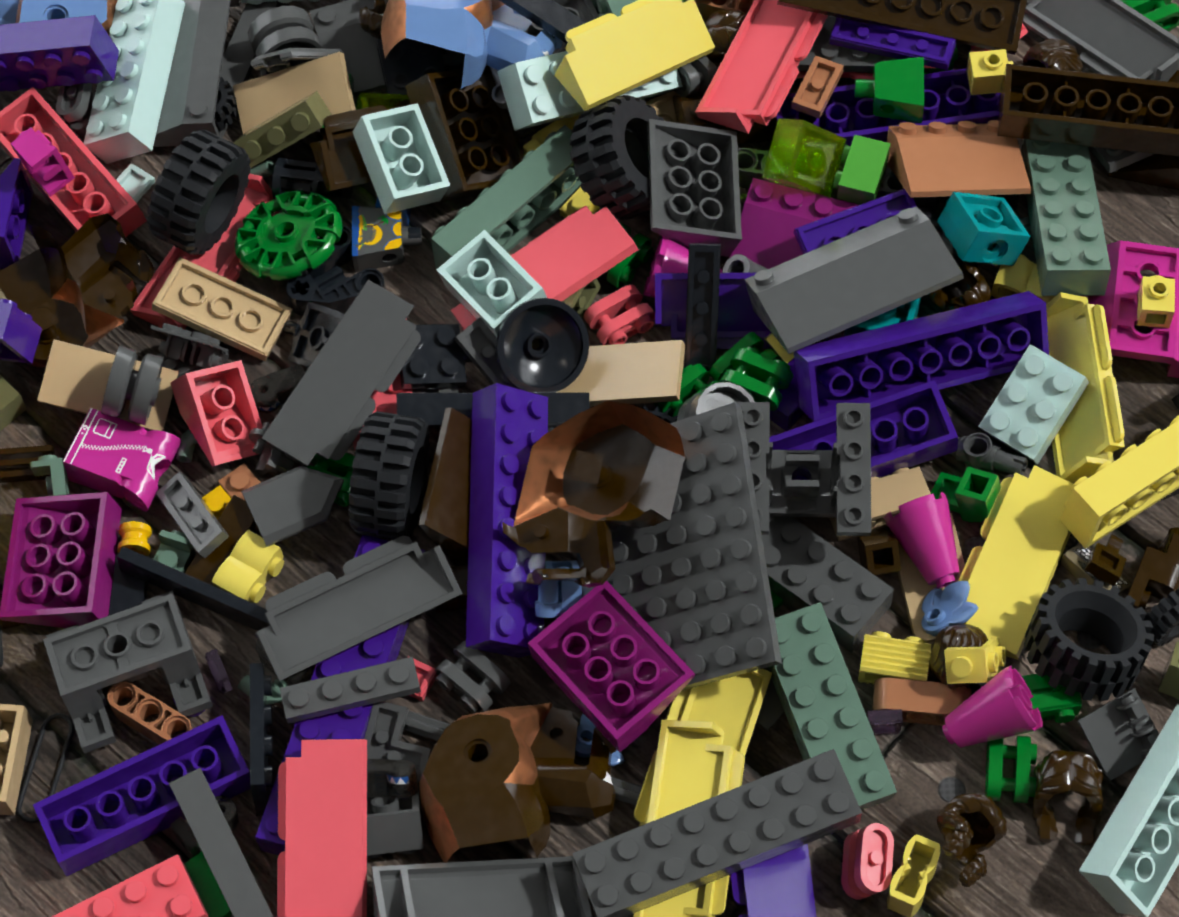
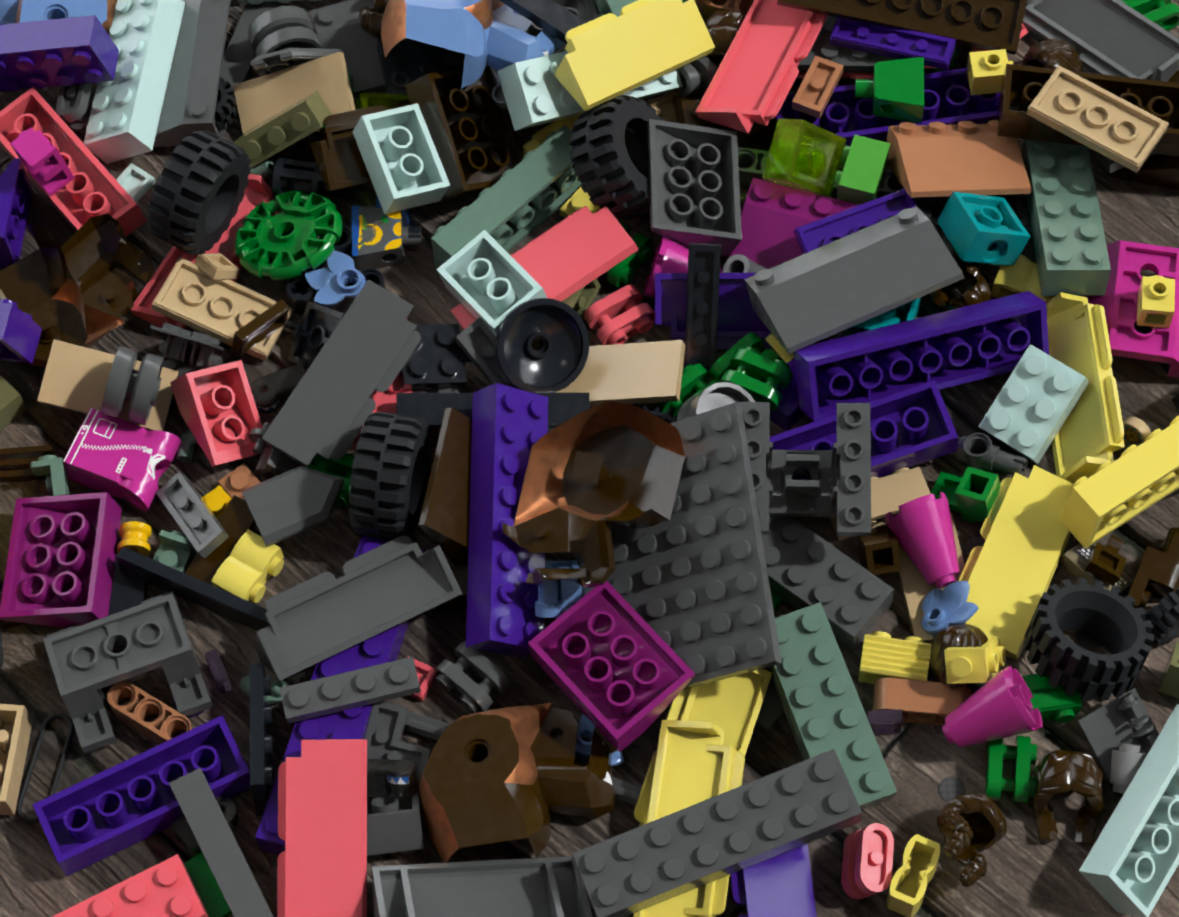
none -> tan tile [194,253,239,280]
none -> dark brown tile [231,299,289,356]
none -> medium blue plate [305,251,366,306]
none -> tan tile [1026,65,1169,173]
none -> light grey brick [1110,743,1147,793]
none -> tile [1123,416,1151,447]

